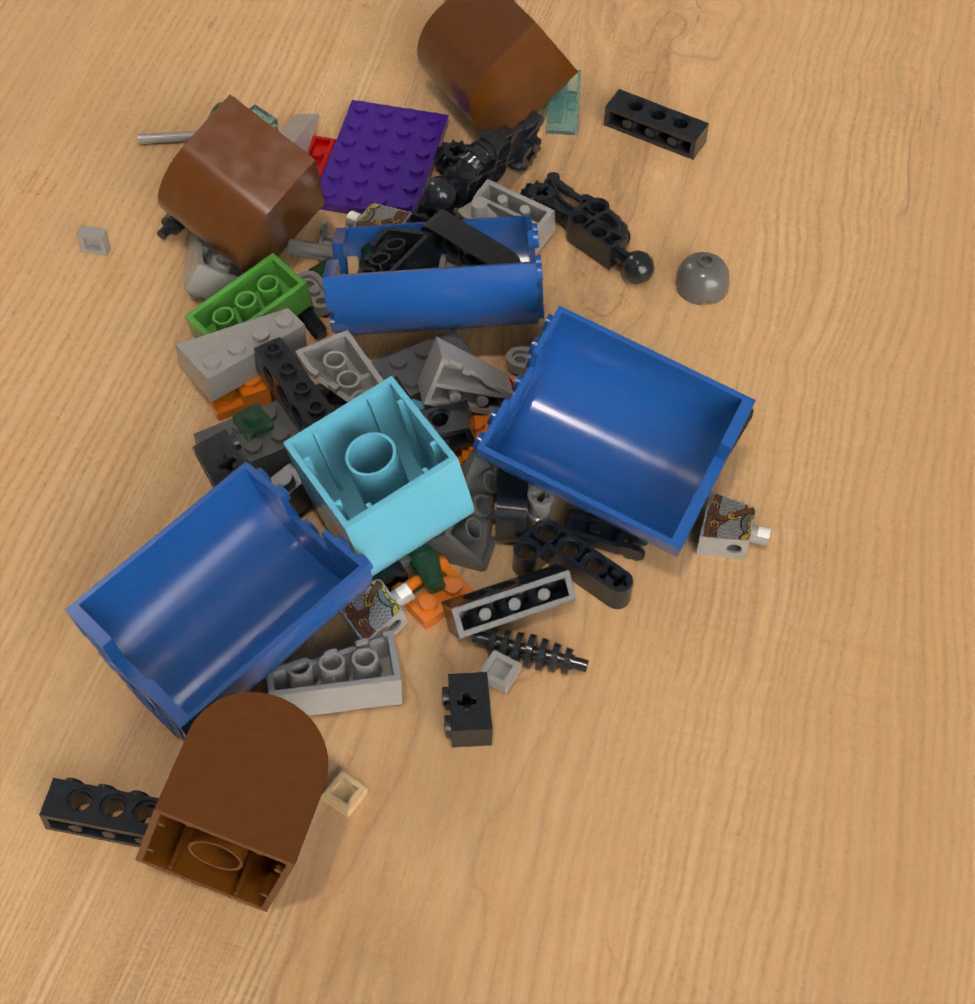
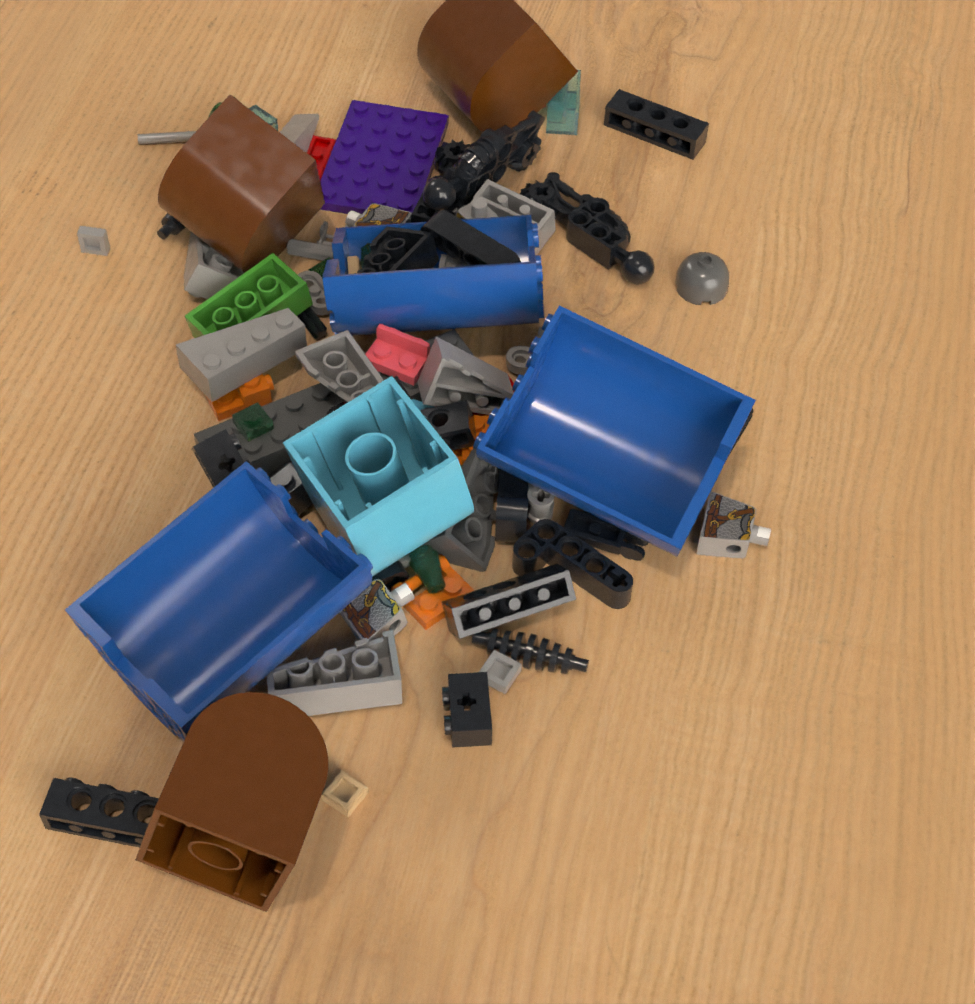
black brick [254,337,334,432] -> none
none -> coral bracket [365,324,430,386]

